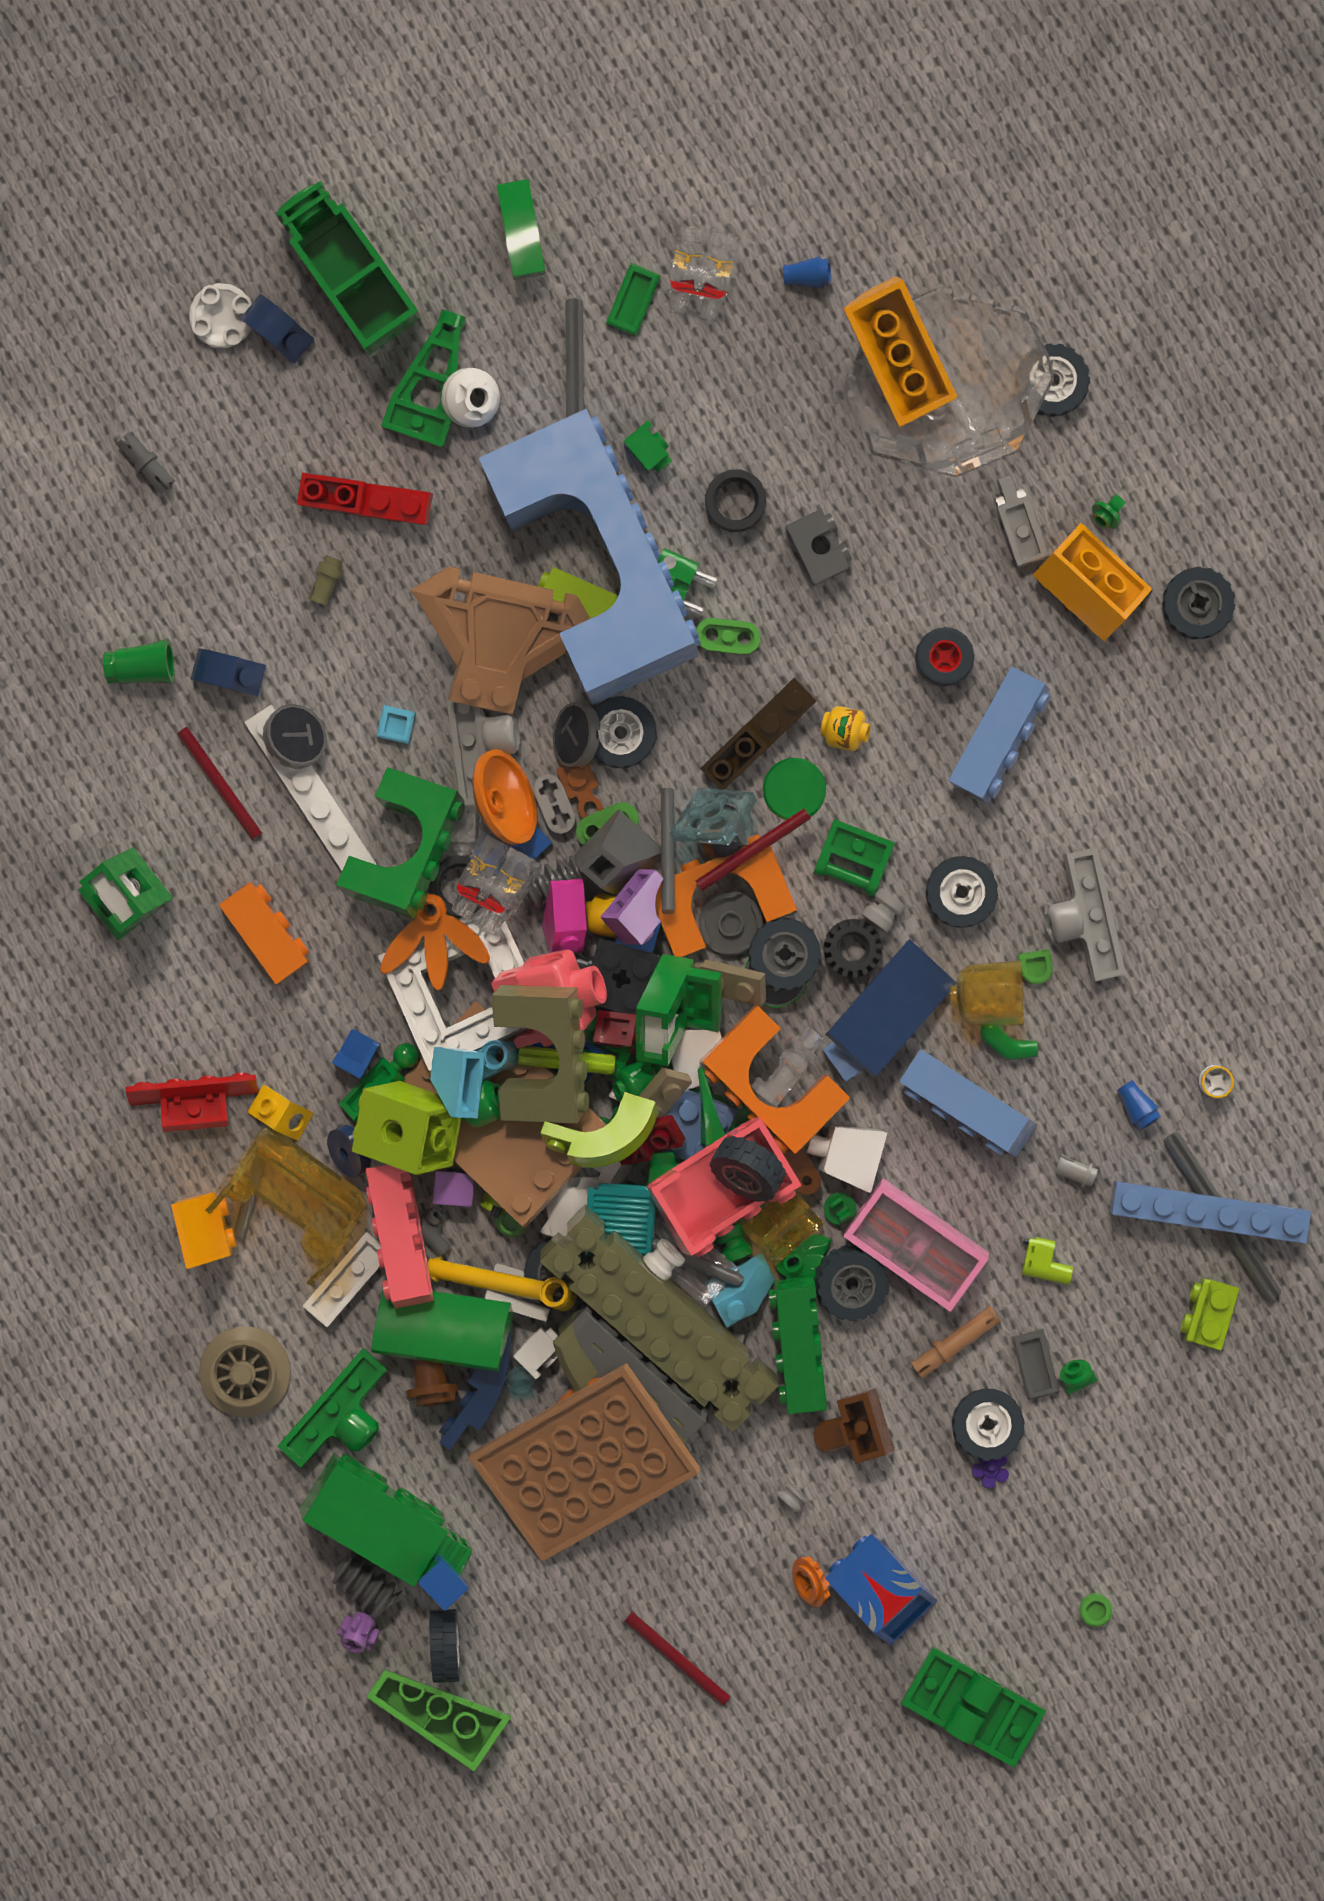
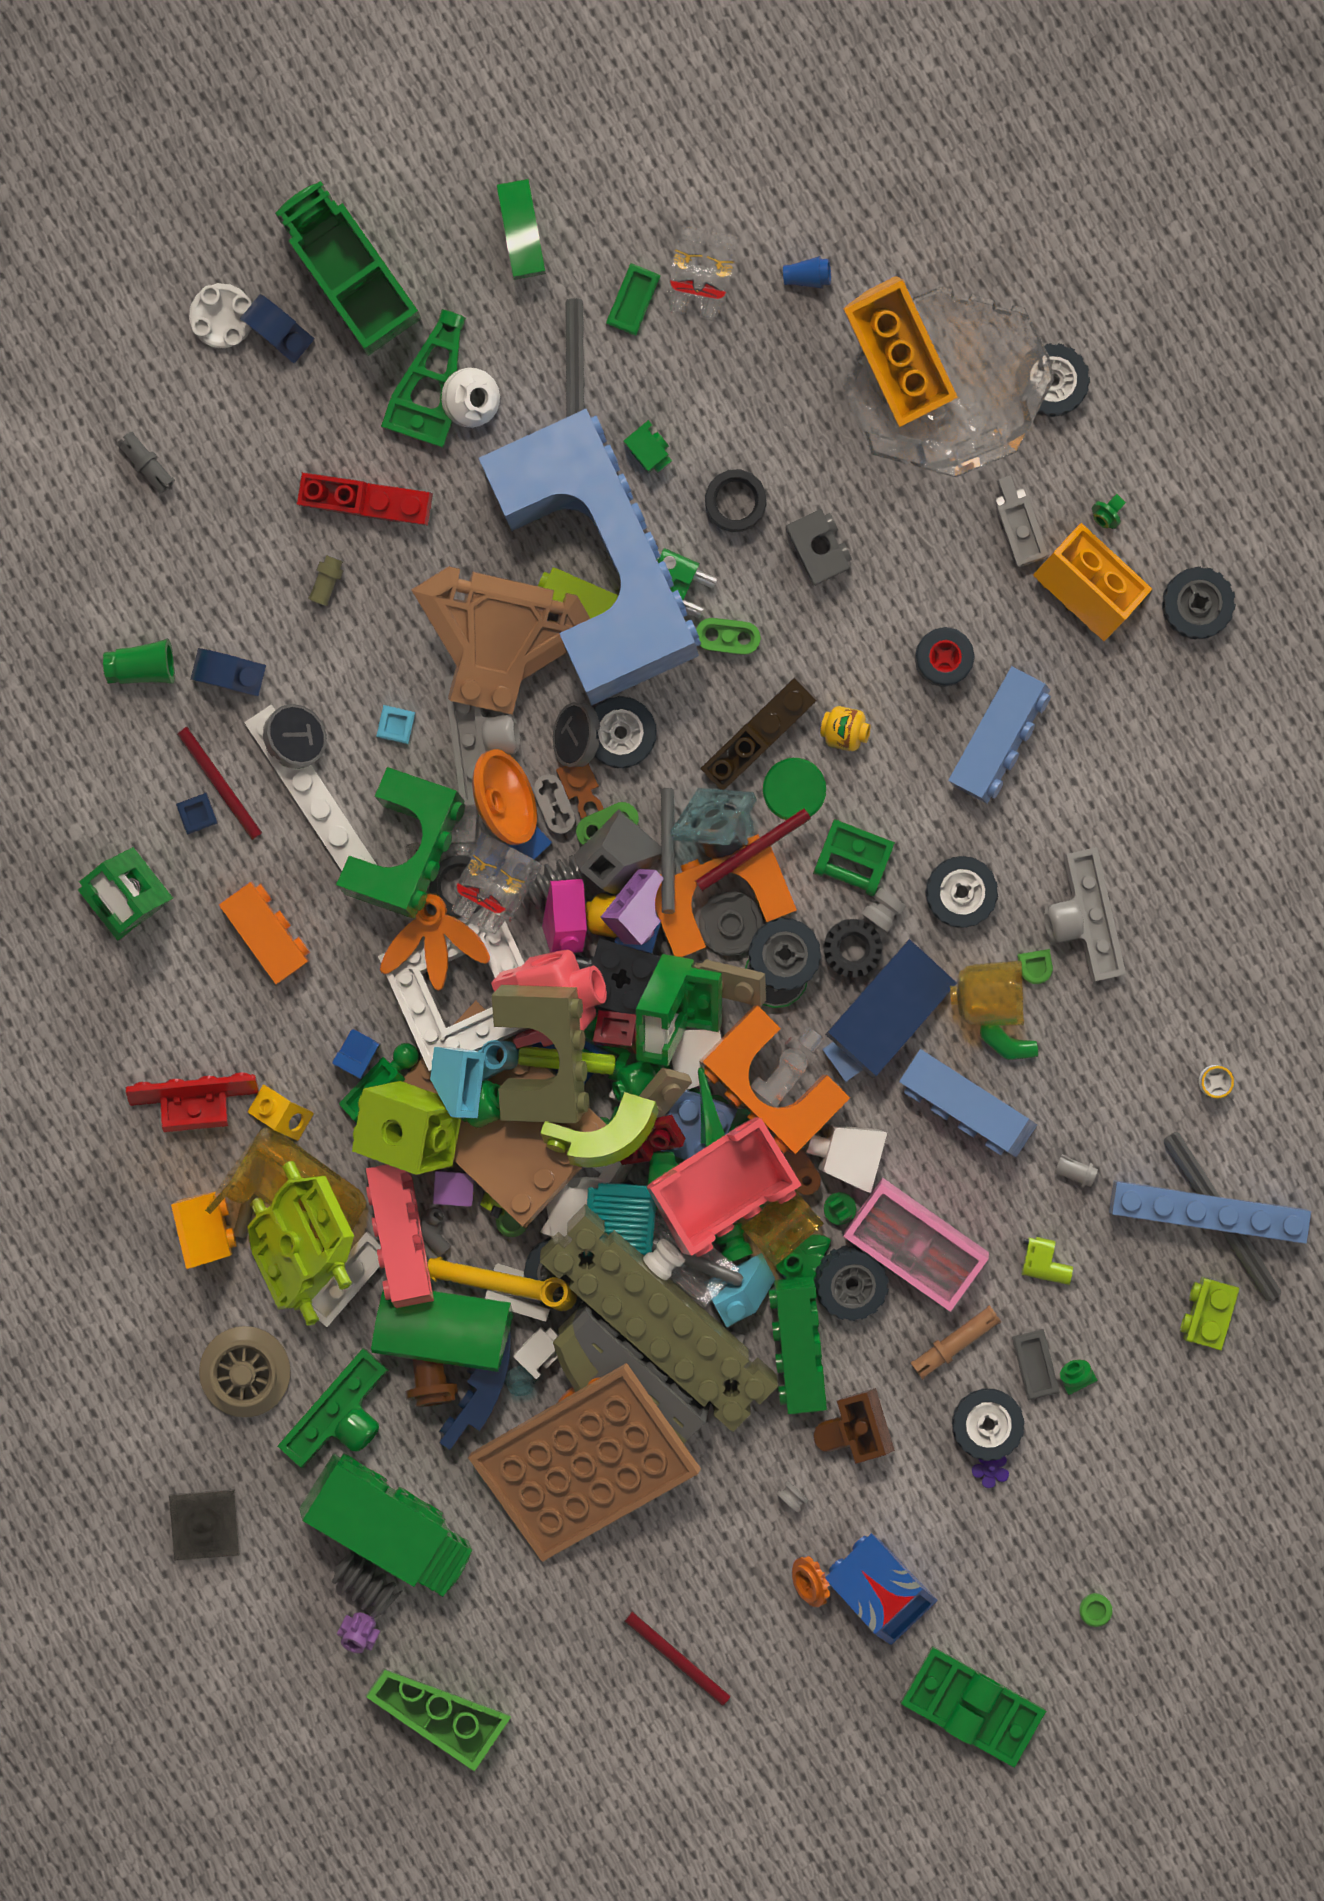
dark blue piece [327,1125,371,1177] -> none
blue panel [419,1554,469,1611] -> none
black wheel [429,1609,460,1683] -> none
black wheel [709,1136,786,1202] -> none
blue cone [1117,1080,1161,1131] -> none
none -> clear smoke plate [169,1489,240,1561]
none -> dark blue tile [176,793,218,835]
none -> lime piece [247,1161,354,1326]

